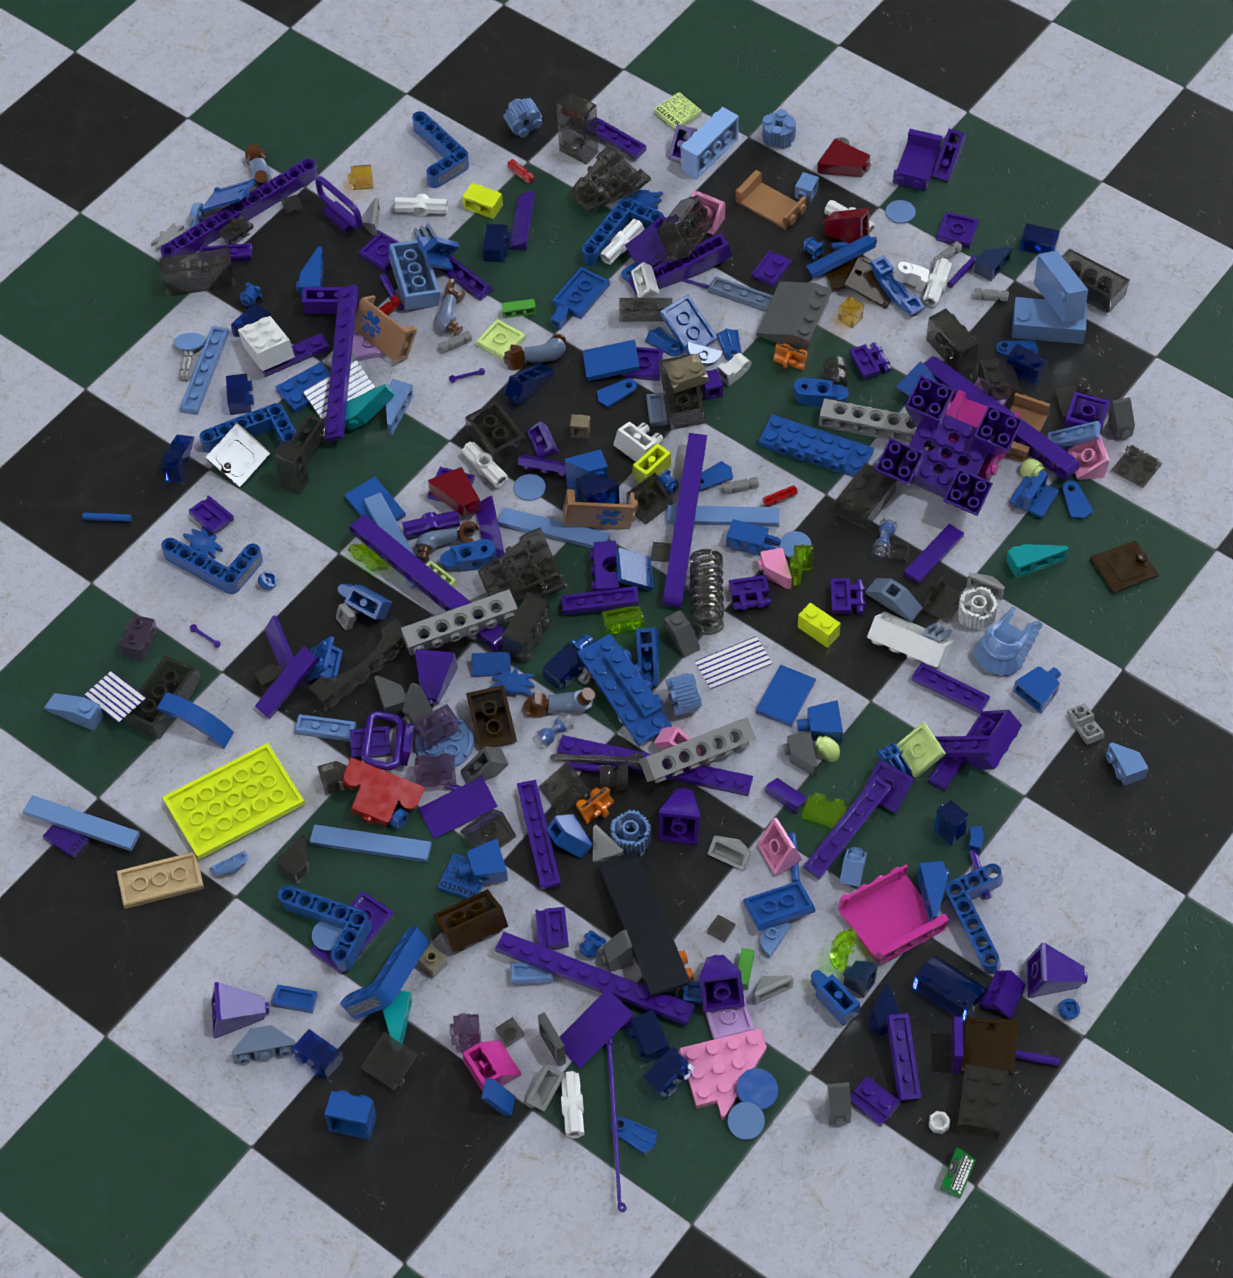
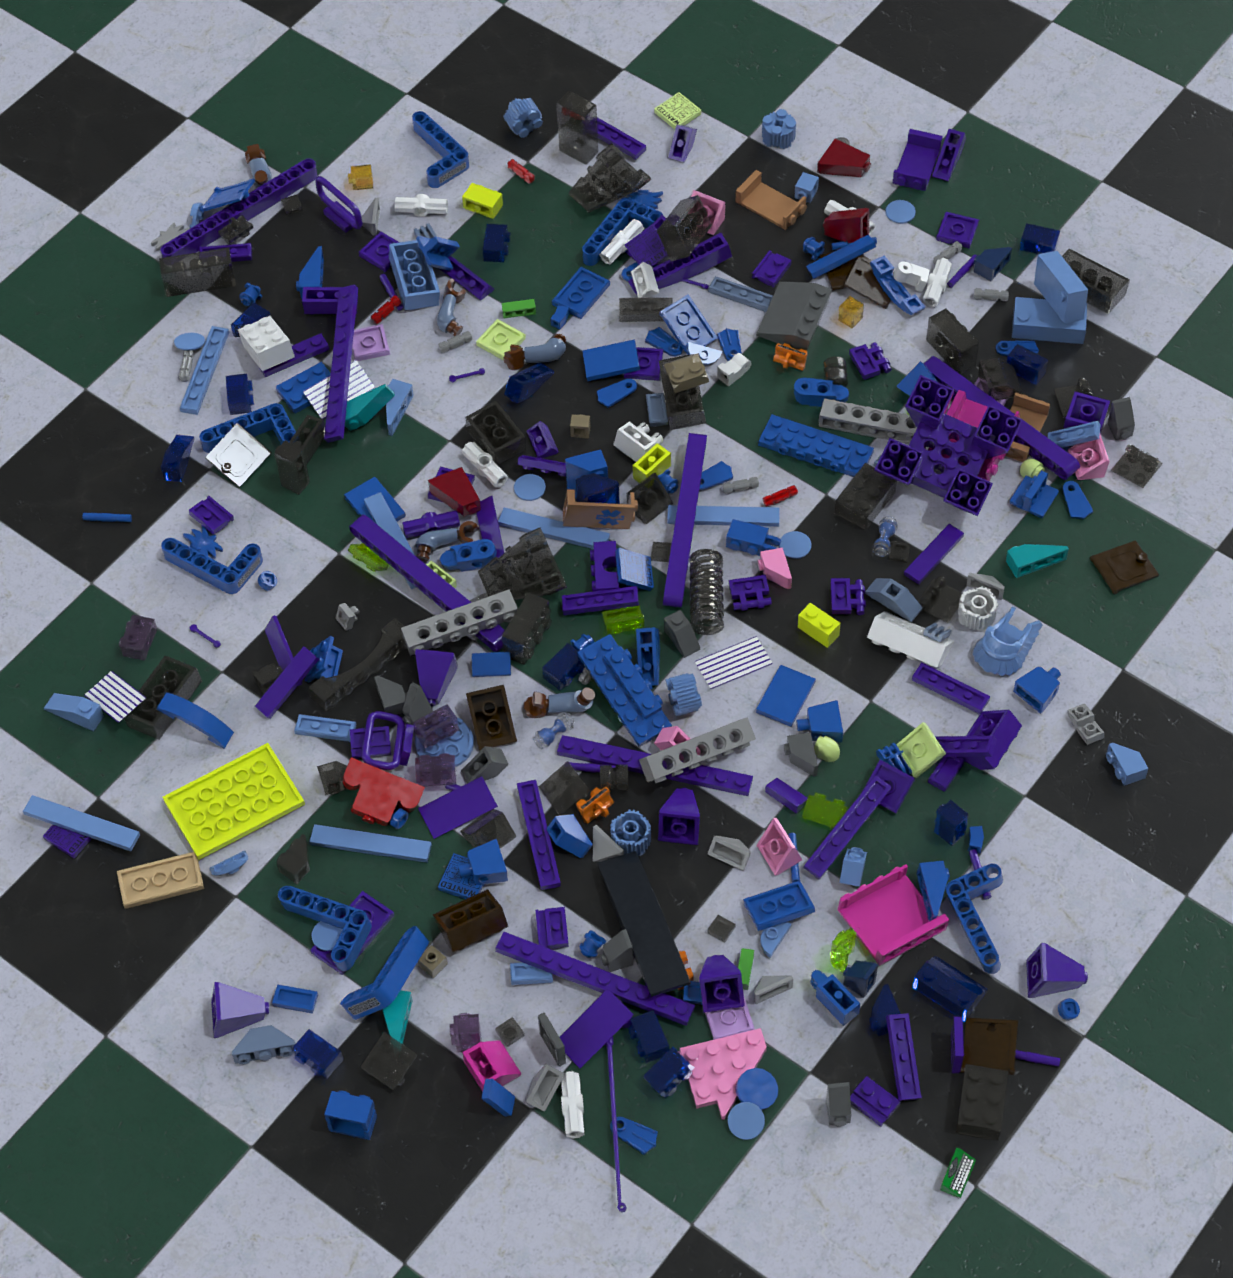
blue hinge [338,583,392,620] -> none
medium nougat panel [354,295,417,362] -> none
blue piece [489,668,535,697] -> none
dark purple slope [510,191,535,250] -> none
clear smoke piece [550,753,644,769] -> none
light blue brick [680,107,739,179] -> none
dark purple brick [700,369,723,400] -> none
clear neon green bracket [789,544,813,585] -> none
white tile [929,1111,950,1134] -> none
dark purple panel [981,970,1026,1018] -> none

